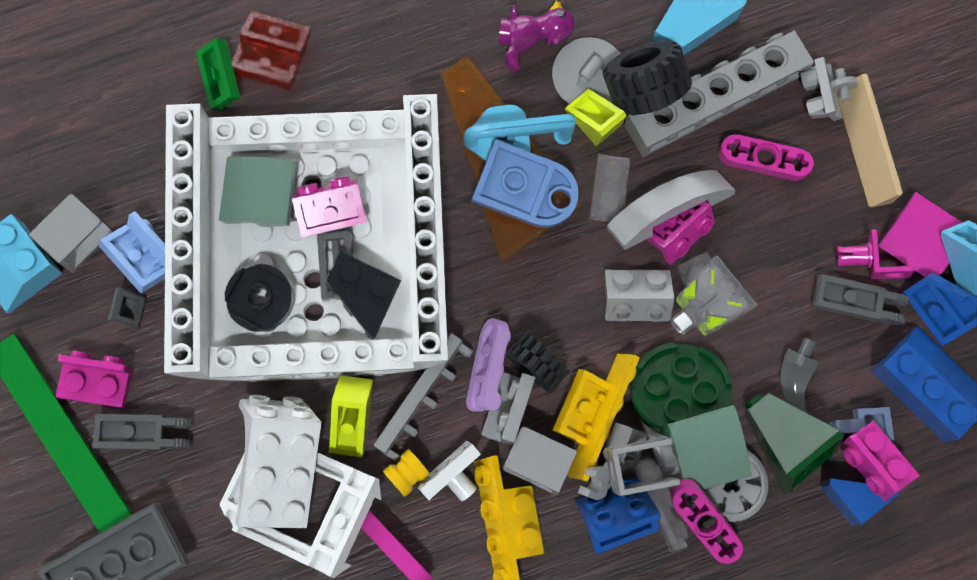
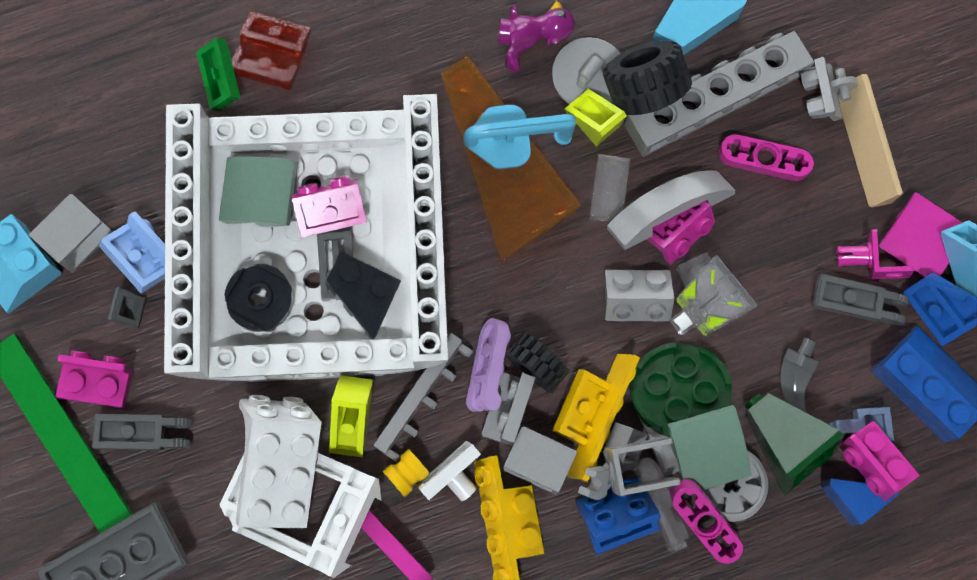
medium blue plate [471,139,578,228] -> none

